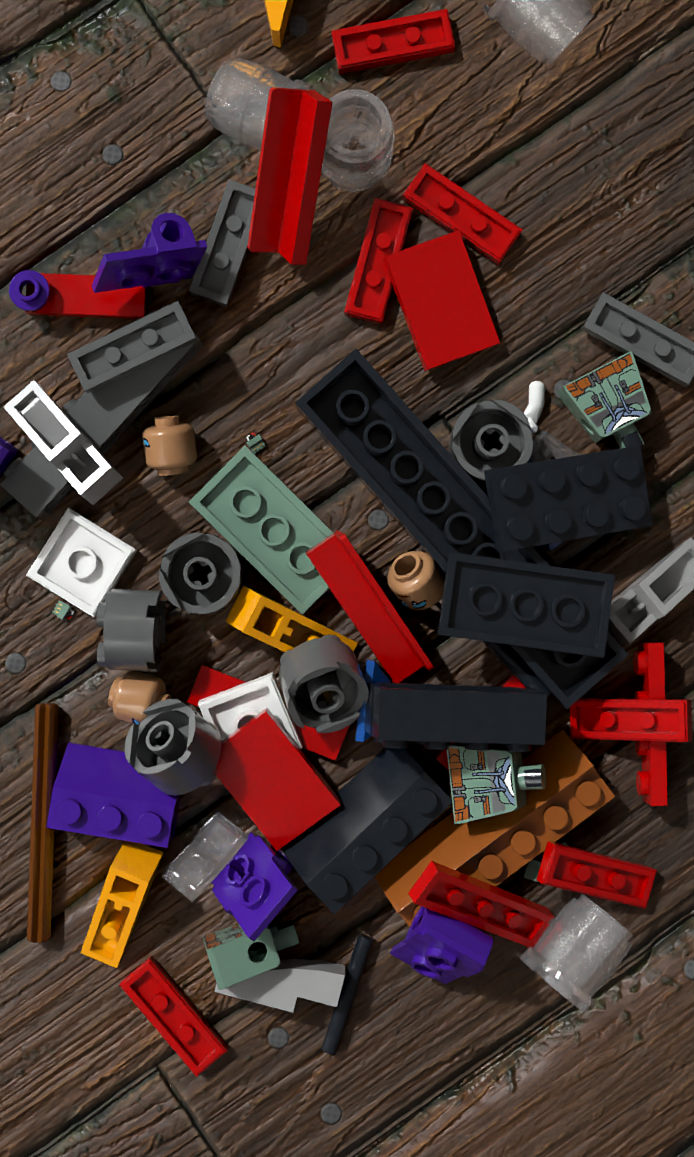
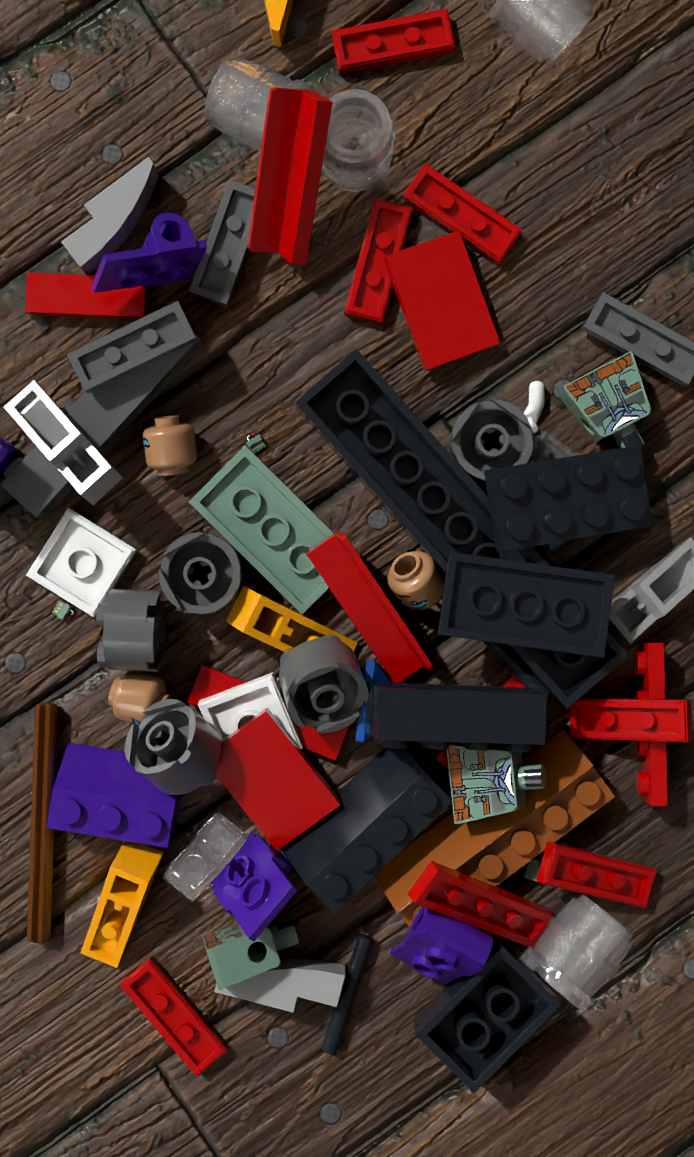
dark purple plate [9,270,50,311] -> none
none -> light grey slope [61,157,159,275]
none -> black brick [413,935,561,1093]

